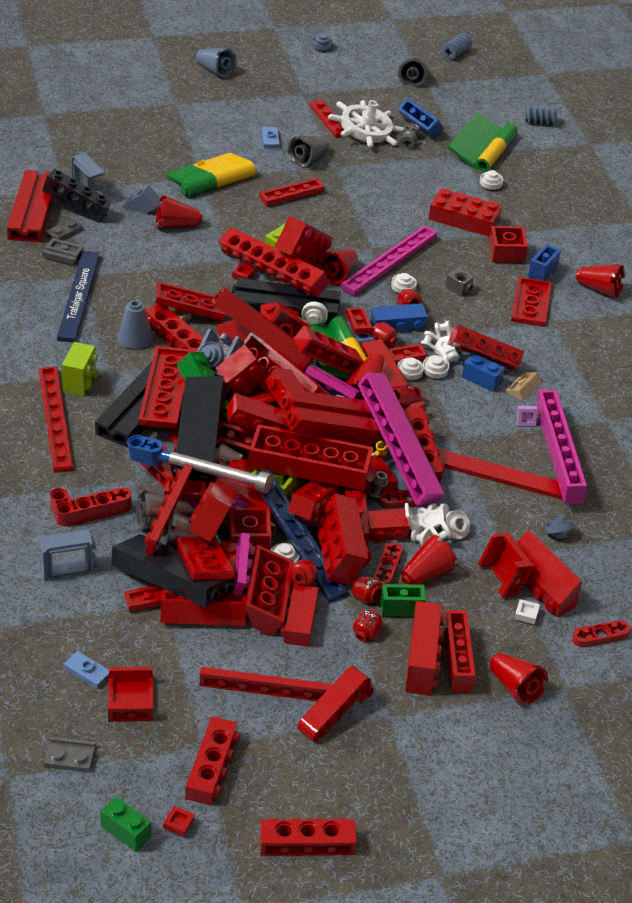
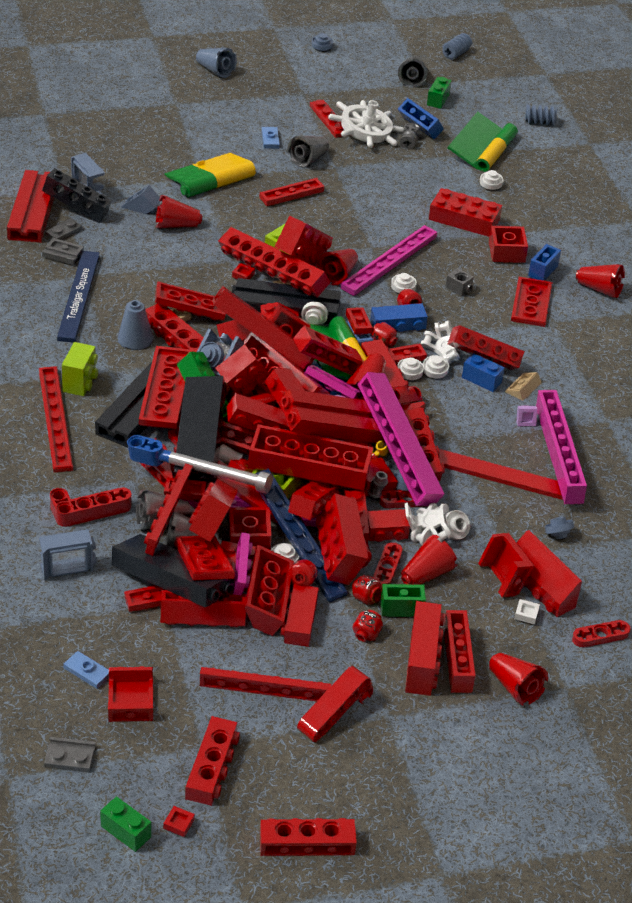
none -> green brick [427,76,452,109]

